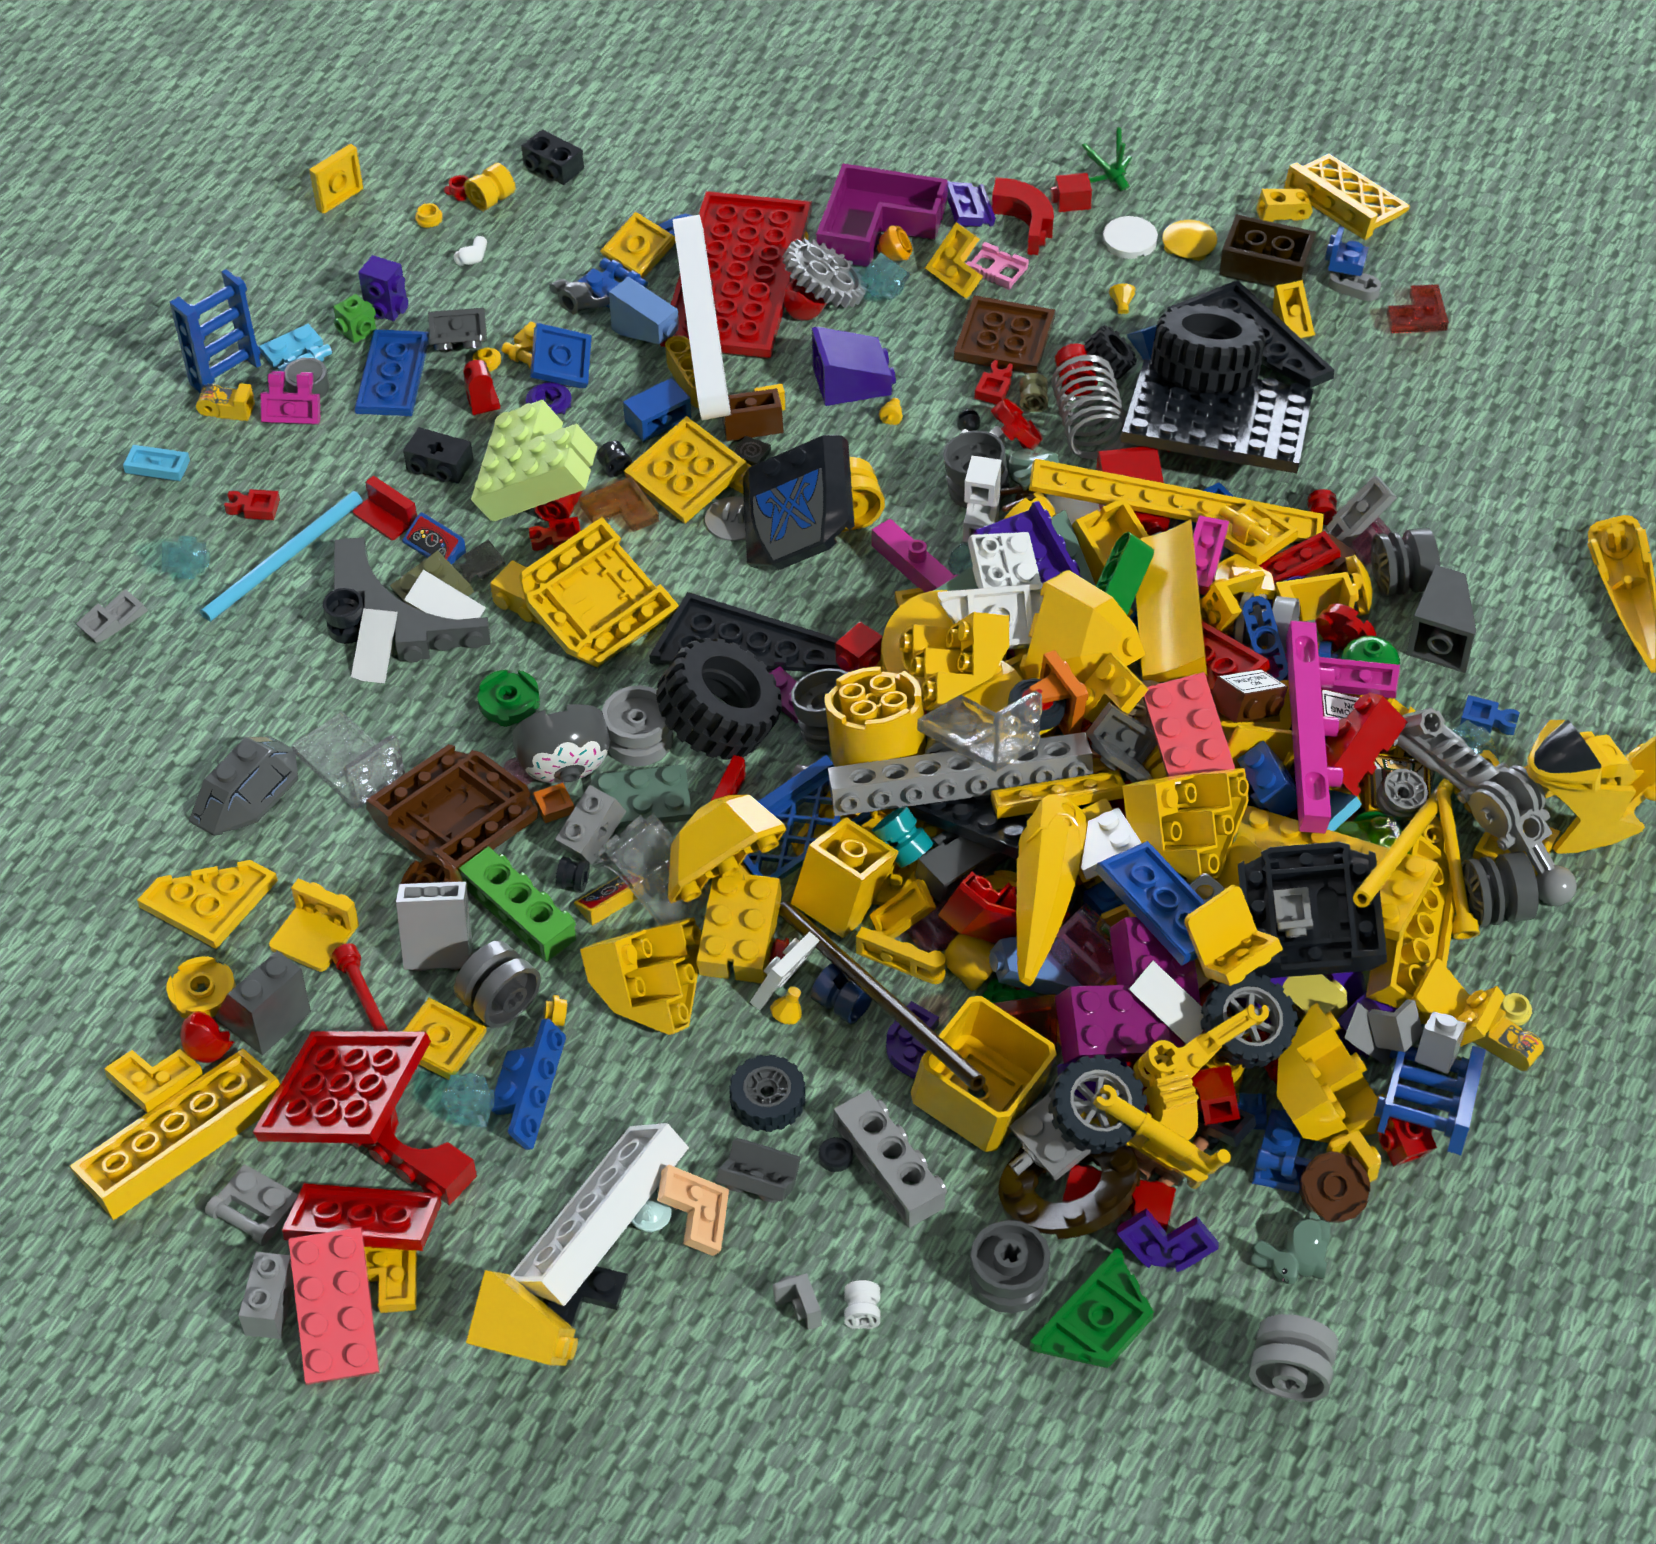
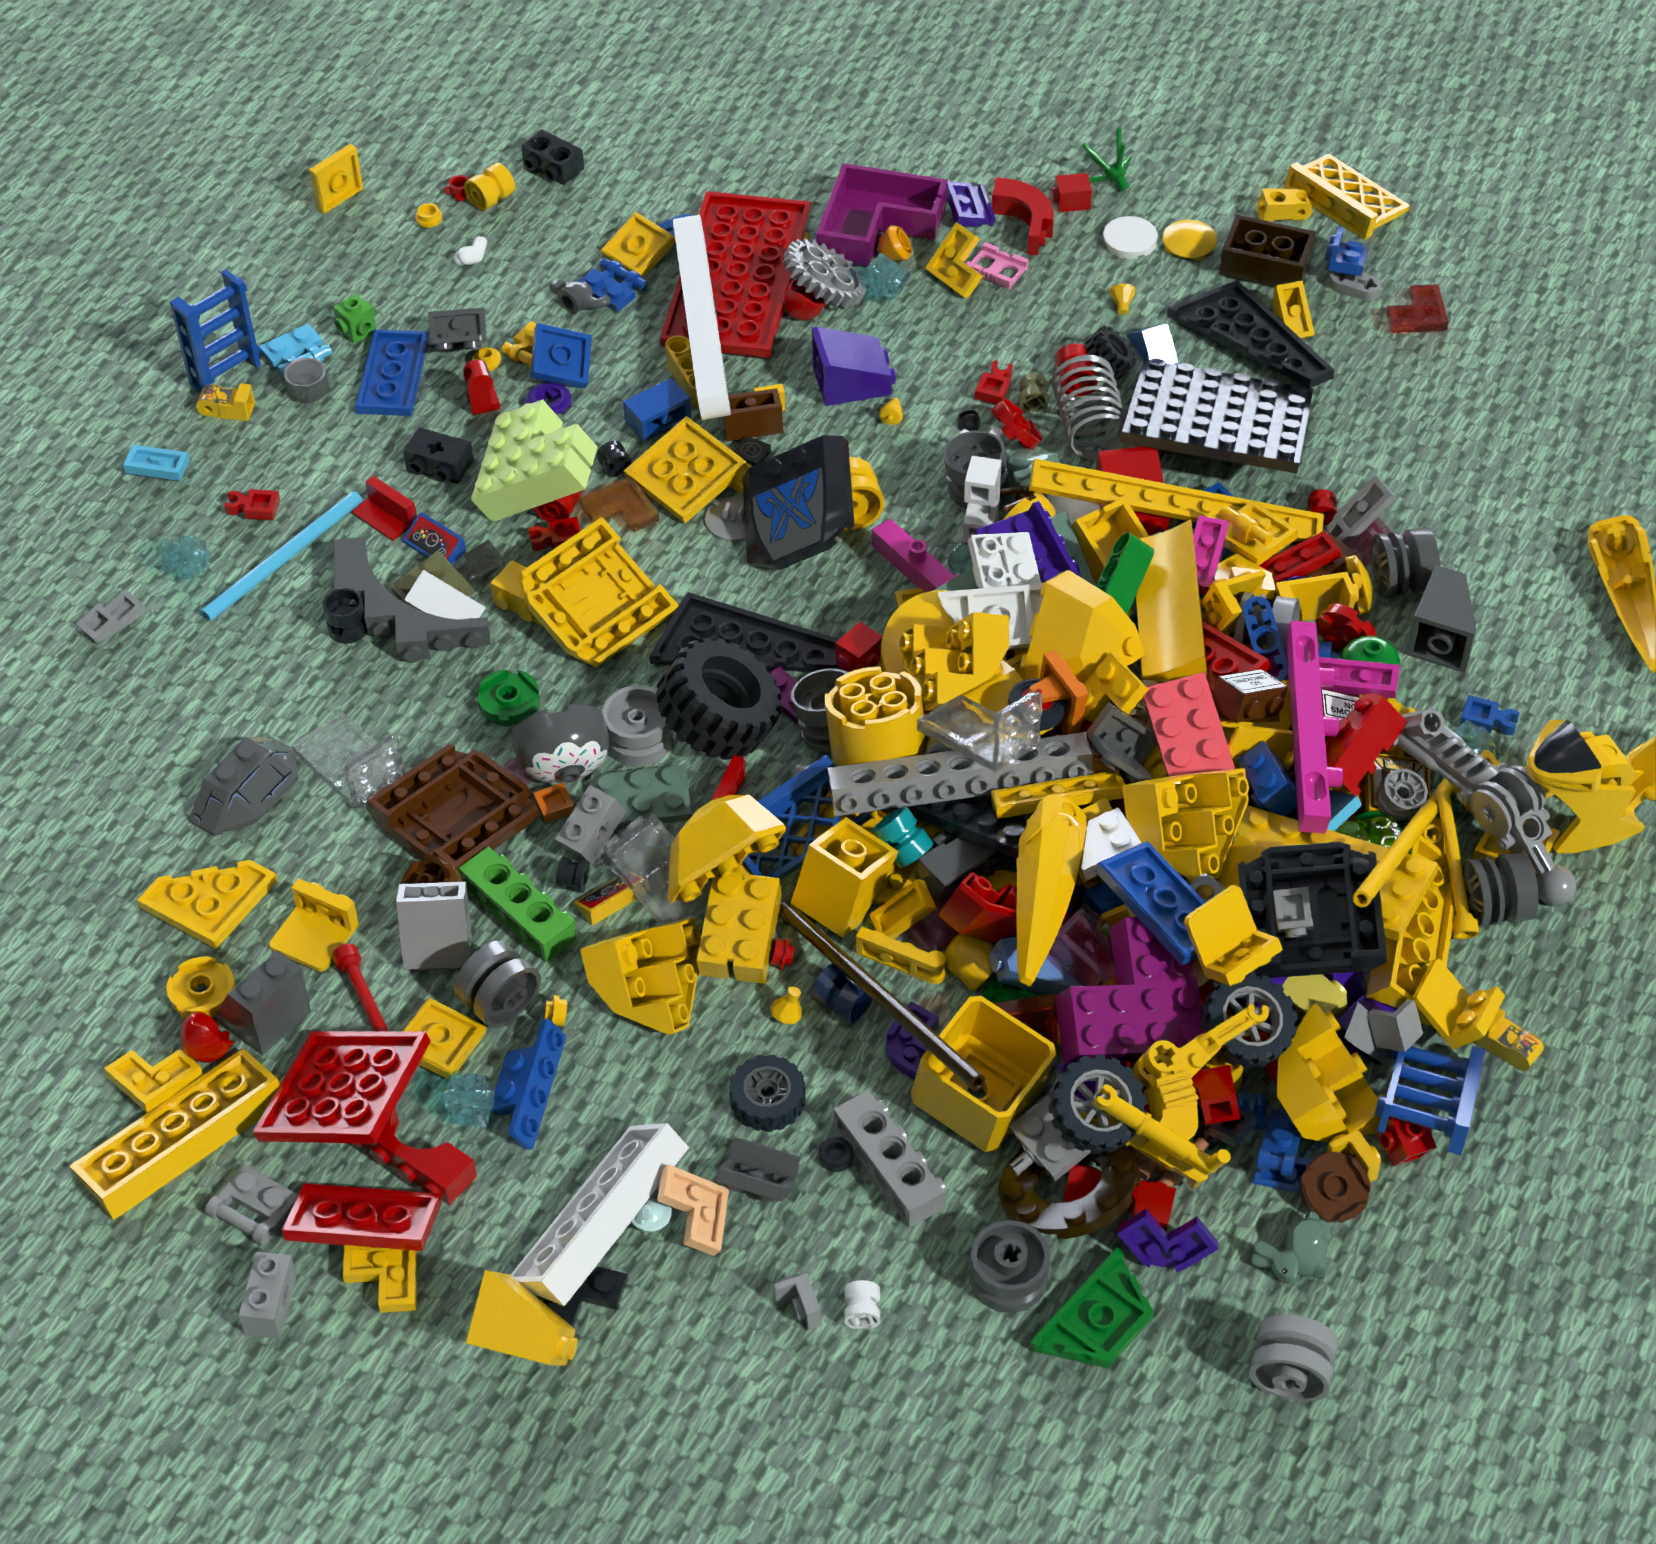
dark pink plate [261,371,320,424] -> none
coral plate [288,1227,380,1385] -> none
white sticker [351,608,398,683] -> none
dark purple brick [358,255,409,321] -> none
medium blue slope [609,276,679,344] -> none
white wing [750,932,820,1010] -> none
reddish brown plate [954,295,1055,373] -> none
white sticker [1129,961,1204,1044] -> none
black tyre [1151,304,1266,394] -> none
light grey brick [1415,1011,1467,1074] -> none
light yellow plate [1499,993,1532,1026] -> none

